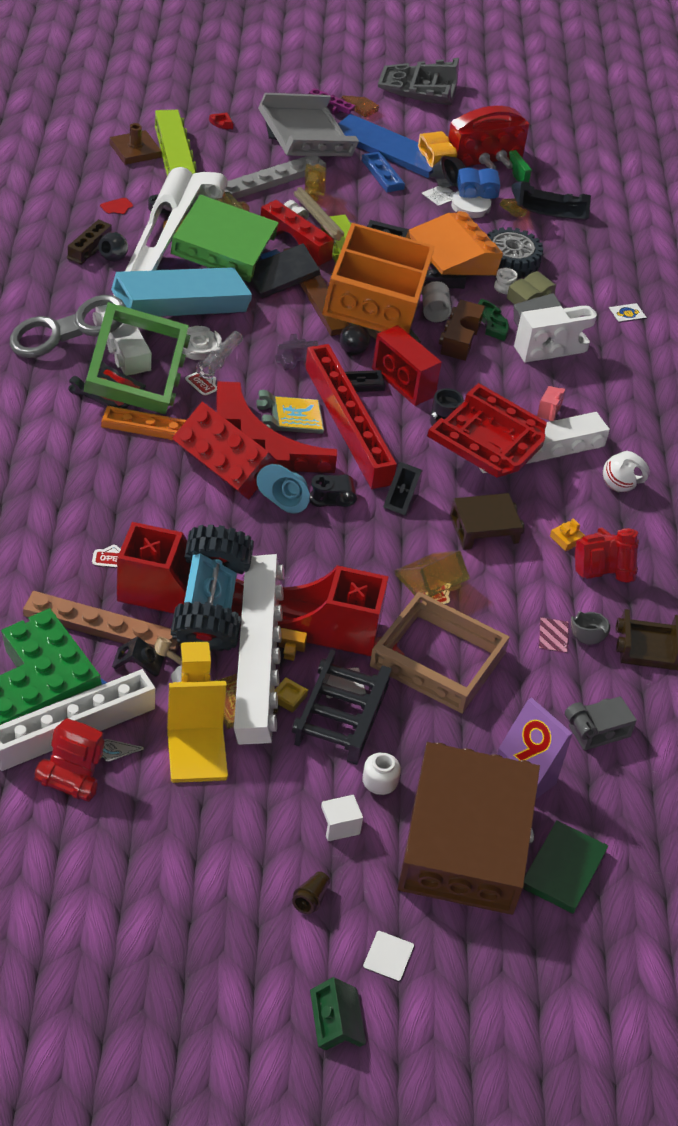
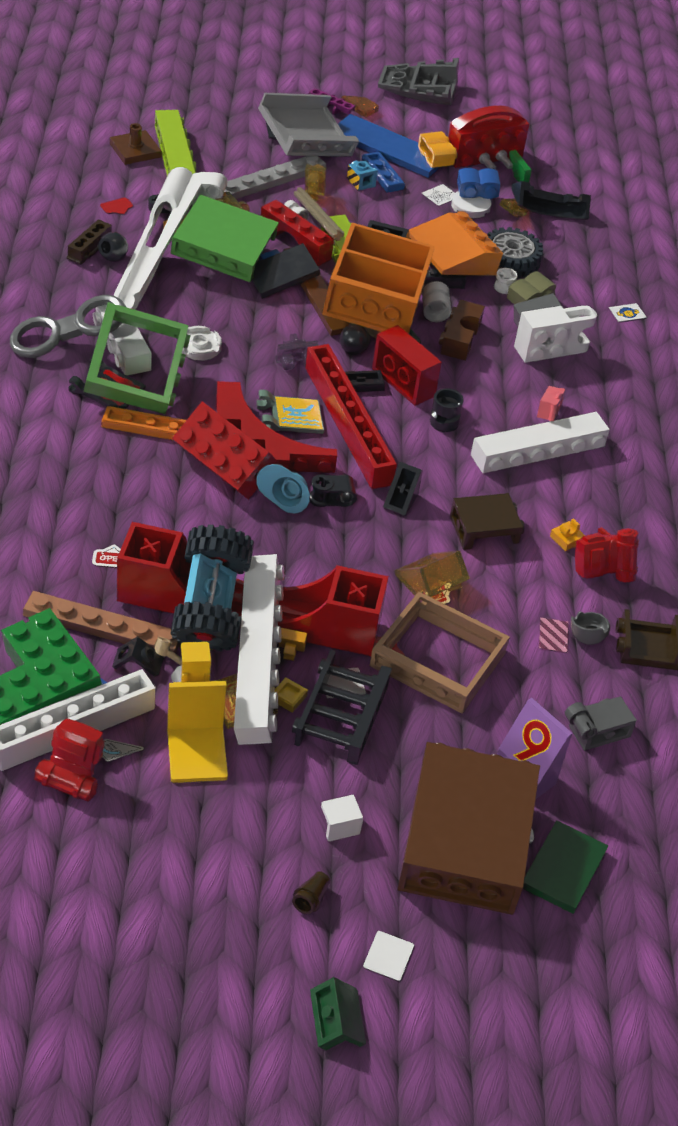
medium azure brick [111,268,252,316] -> none
sticker [185,372,217,395] -> none
clear pin [196,331,243,380] -> none
red tile [209,113,233,129] -> none
white head [363,752,401,795] -> none
red wedge [427,383,547,478] -> none
black piece [430,156,466,188] -> none
dark green tile [478,299,509,341] -> none
white helmet [603,451,650,492] -> none
none -> dark azure brick [347,160,378,191]

